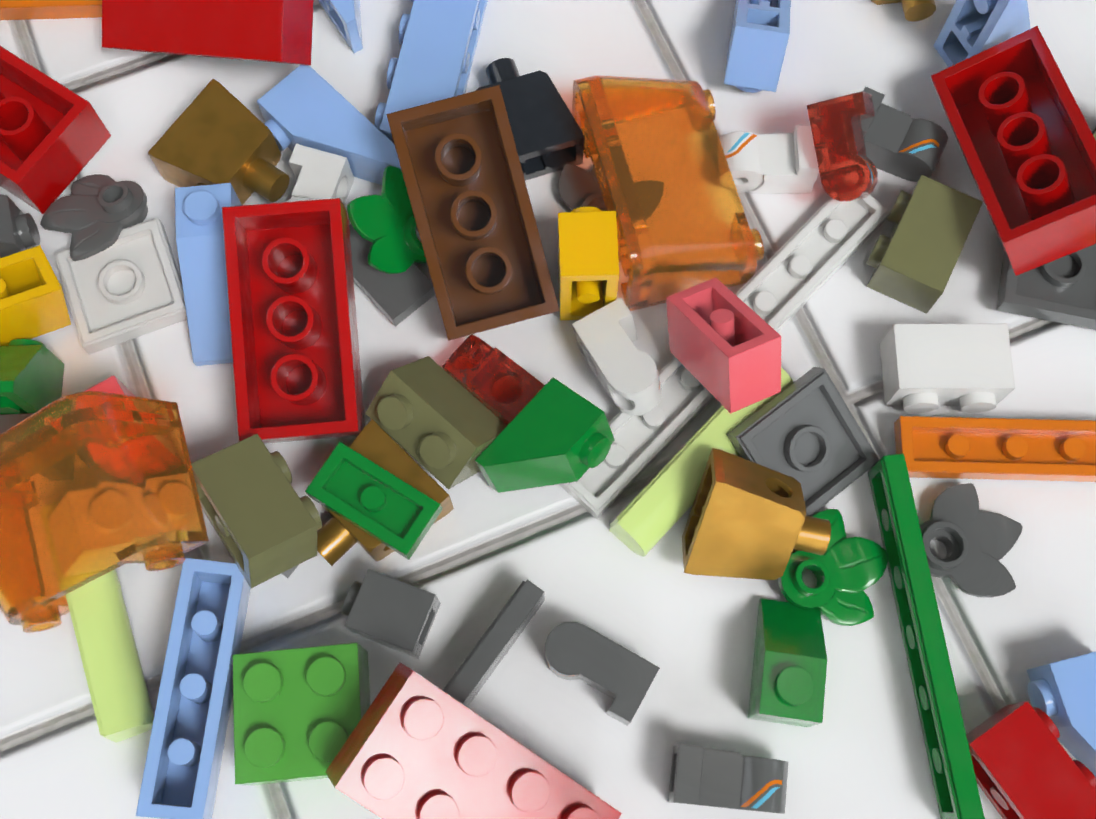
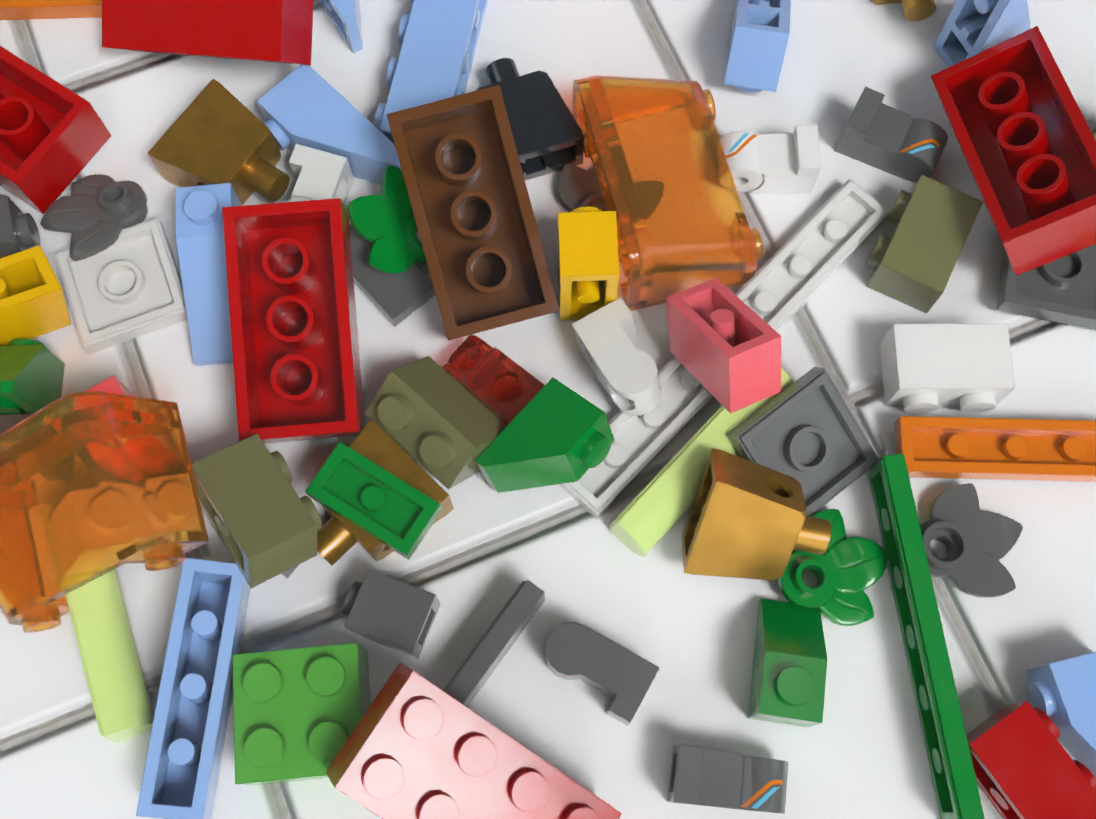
clear red leg [807,91,878,201] -> none

